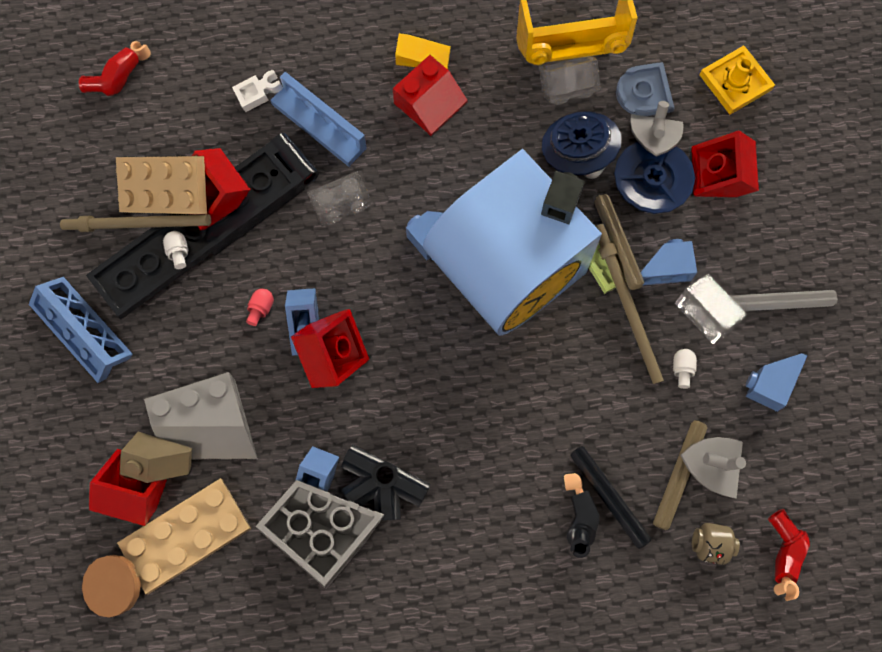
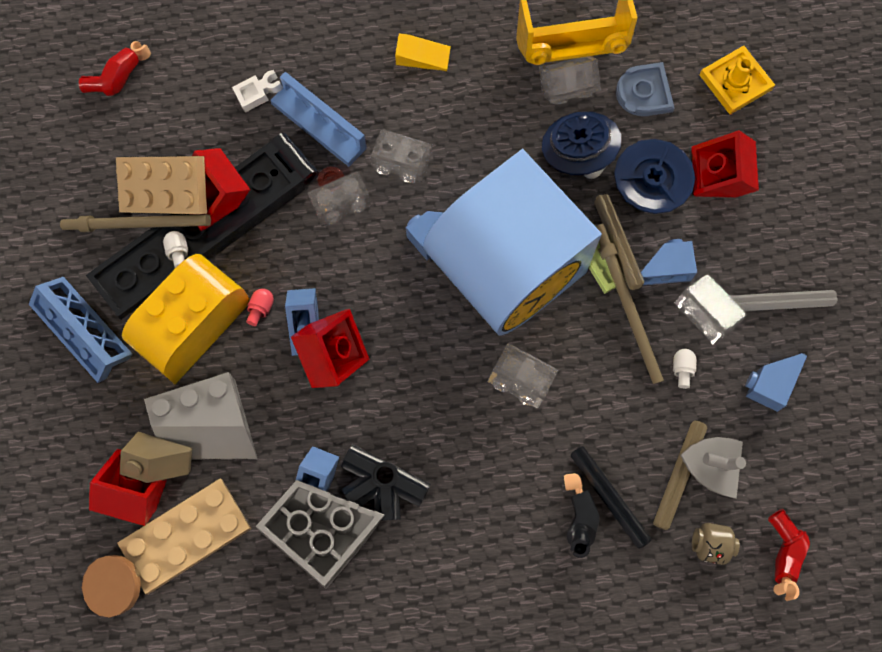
red slope [393,55,468,136] -> none
pearl dark grey brick [541,171,585,225] -> none
light grey shield [630,101,683,156] -> none
none -> yellow brick [122,254,250,384]
none -> clear red tile [318,167,345,195]
none -> clear brick [370,129,432,183]
none -> clear brick [487,343,558,408]

